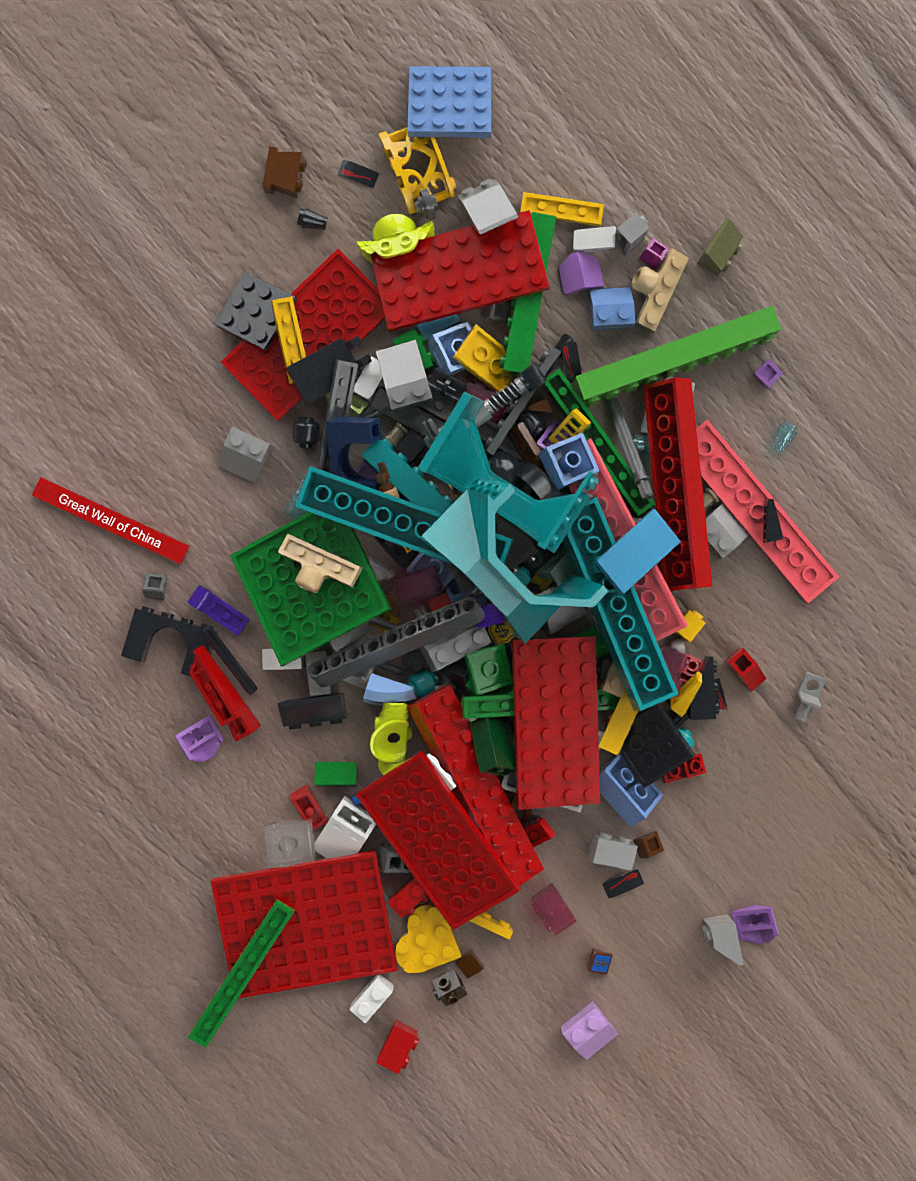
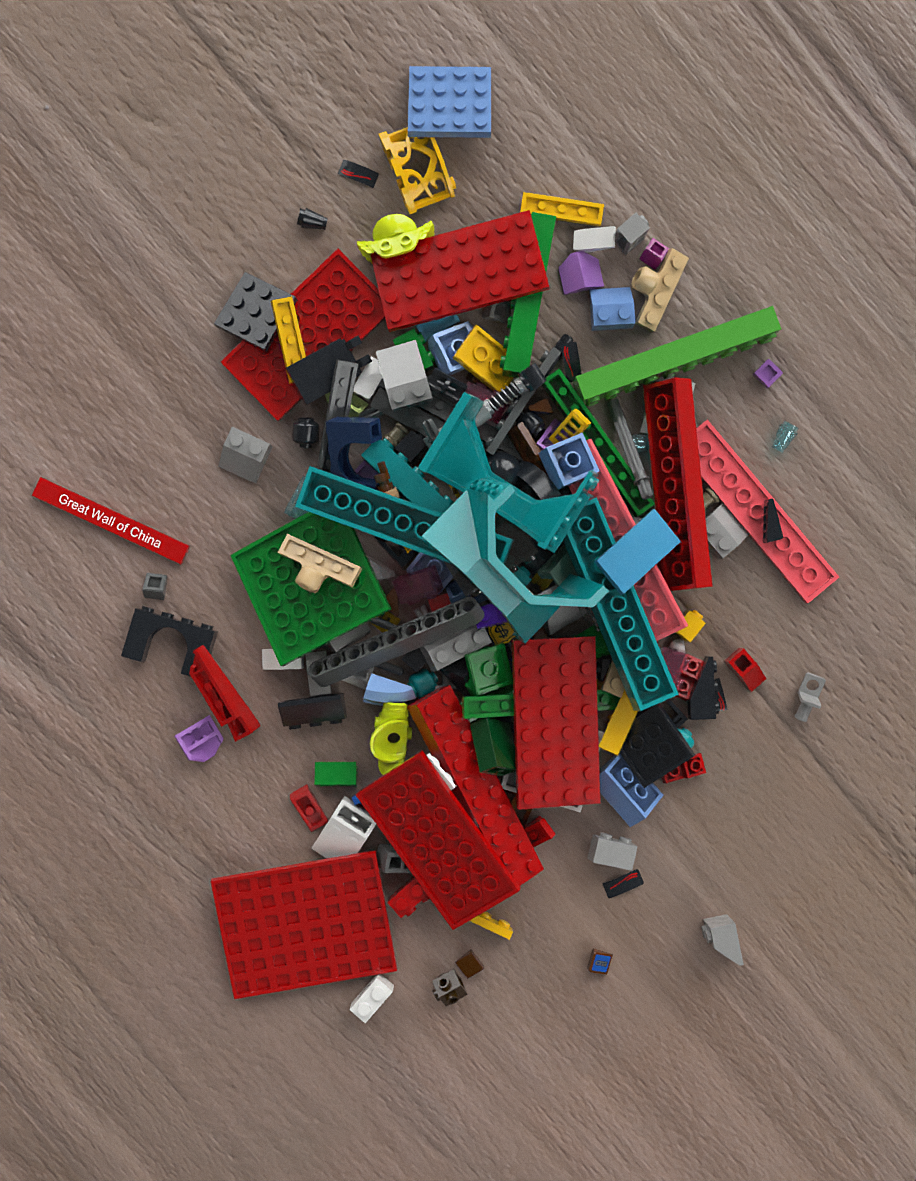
dark purple plate [187,585,250,636] -> none
green plate [188,899,294,1048] -> none
black axle [201,626,258,694] -> none
reddish brown hips [262,146,307,198] -> none
clear slope [264,819,316,868] -> none
red brick [376,1019,419,1074] -> none
yellow plate [395,903,462,973] -> none
dark grey plate [414,188,438,221] -> none
slope [457,179,518,234] -> none
clear pink brick [531,883,577,935] -> none
lavender slope [561,1001,619,1060] -> none
reddish brown slope [633,831,664,858] -> none
yellow slope [670,671,702,717] -> none
olive slope [697,217,744,276] -> none
medium lavender slope [731,905,779,944] -> none

